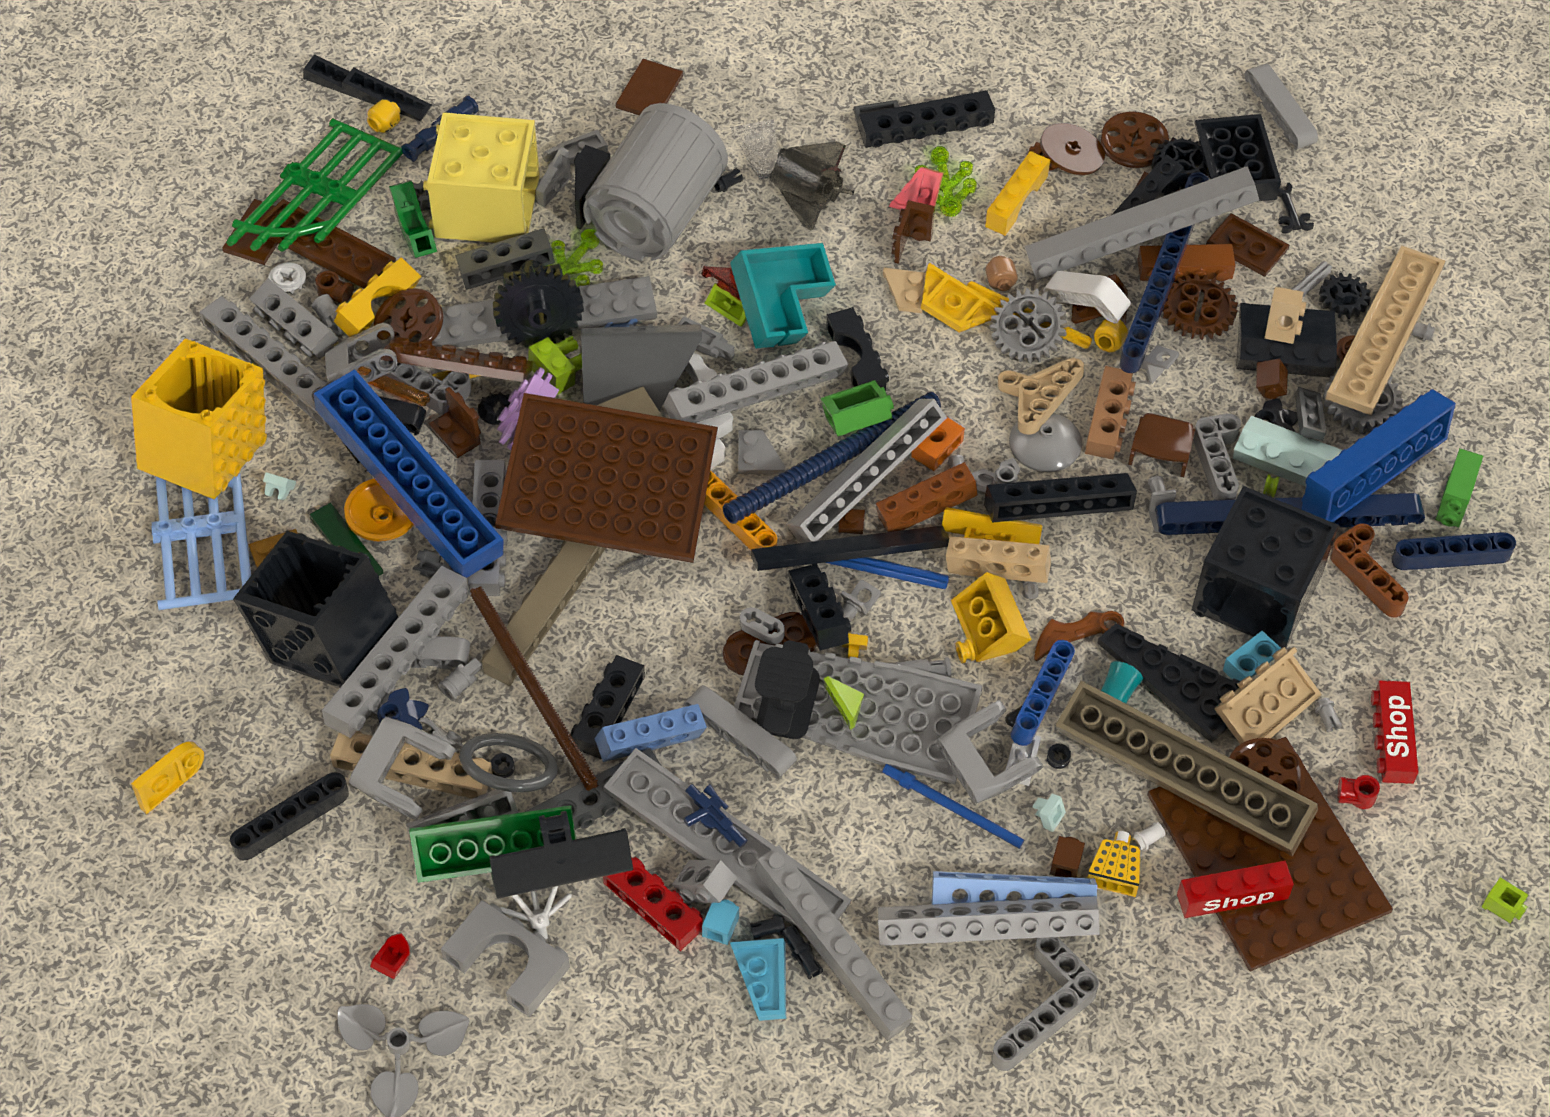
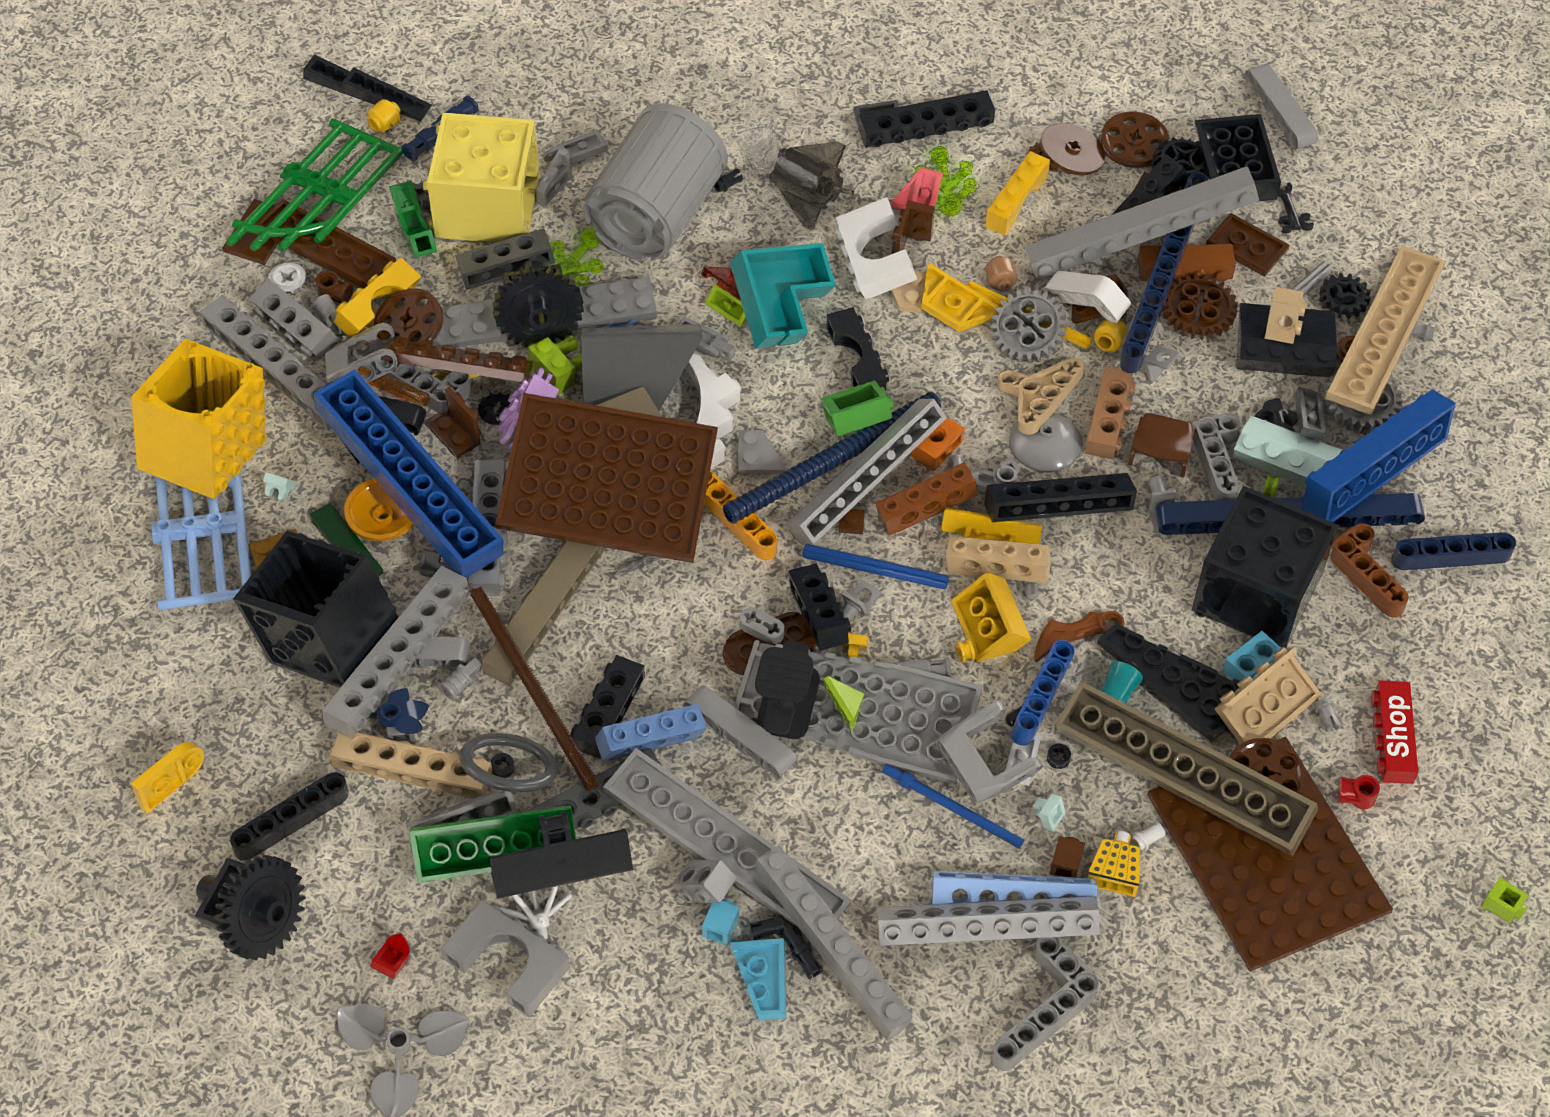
light grey connector [349,717,456,820] -> none
light grey plate [419,717,463,753] -> none
black slope [574,145,610,230] -> none
red brick [603,857,703,952] -> none
reddish brown tile [616,59,683,115] -> none
light grey brick [663,341,848,423] -> none
dark blue piece [683,784,748,848] -> none
black tile [751,525,950,571] -> none
red brick [1177,860,1294,919] -> none
reddish brown brick [1256,359,1288,399] -> none
bright green window [1435,448,1483,527] -> none
none -> black piece [195,855,306,961]
none -> white arch [835,197,918,299]

